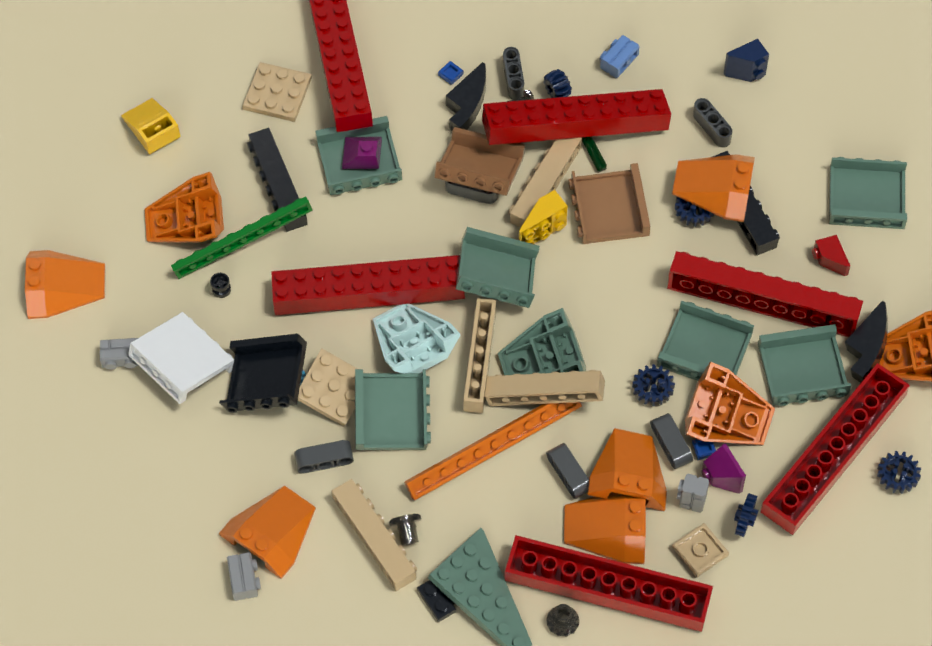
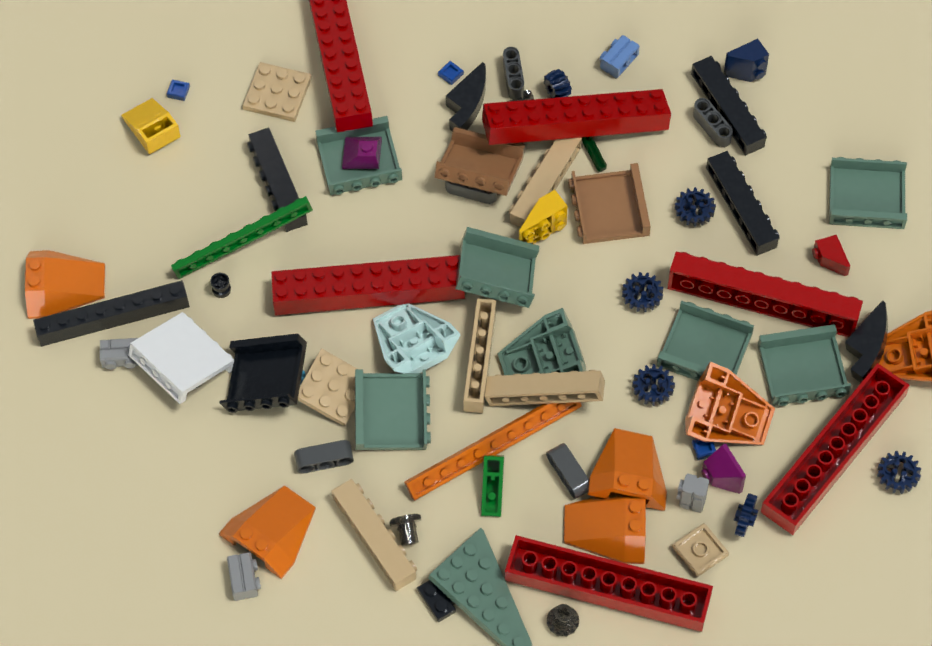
orange wedge [145,172,224,243] -> none
dark grey beam [650,413,693,469] -> none
orange wedge [672,154,755,222] -> none
none -> black brick [33,280,190,347]
none -> blue tile [167,79,190,101]
none -> green slope [481,454,504,517]
none -> dark blue gear [622,272,664,312]
none -> black brick [691,56,767,156]

